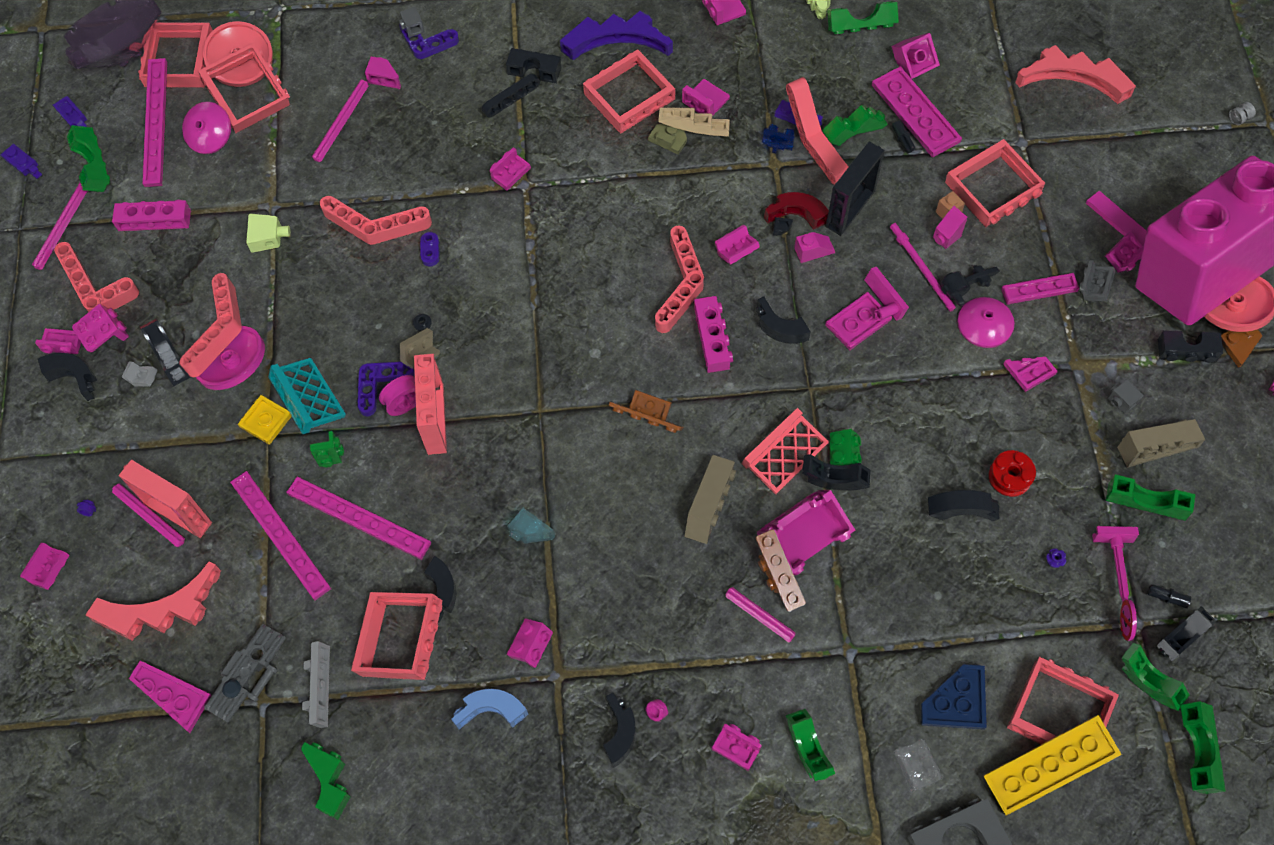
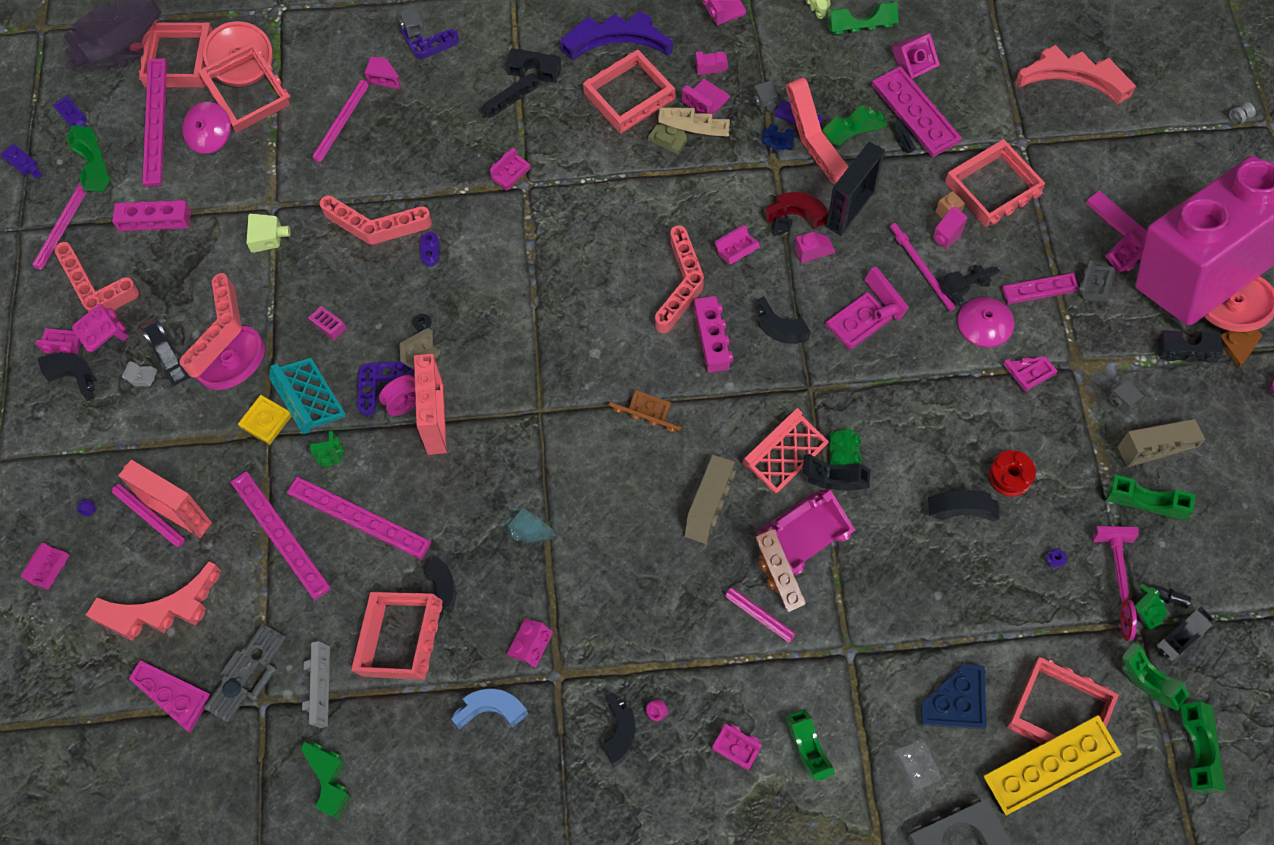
none -> dark pink slope [308,306,347,341]
none -> dark pink leg [696,51,728,75]
none -> dark grey brick [753,81,778,112]
none -> green bracket [1135,584,1168,630]

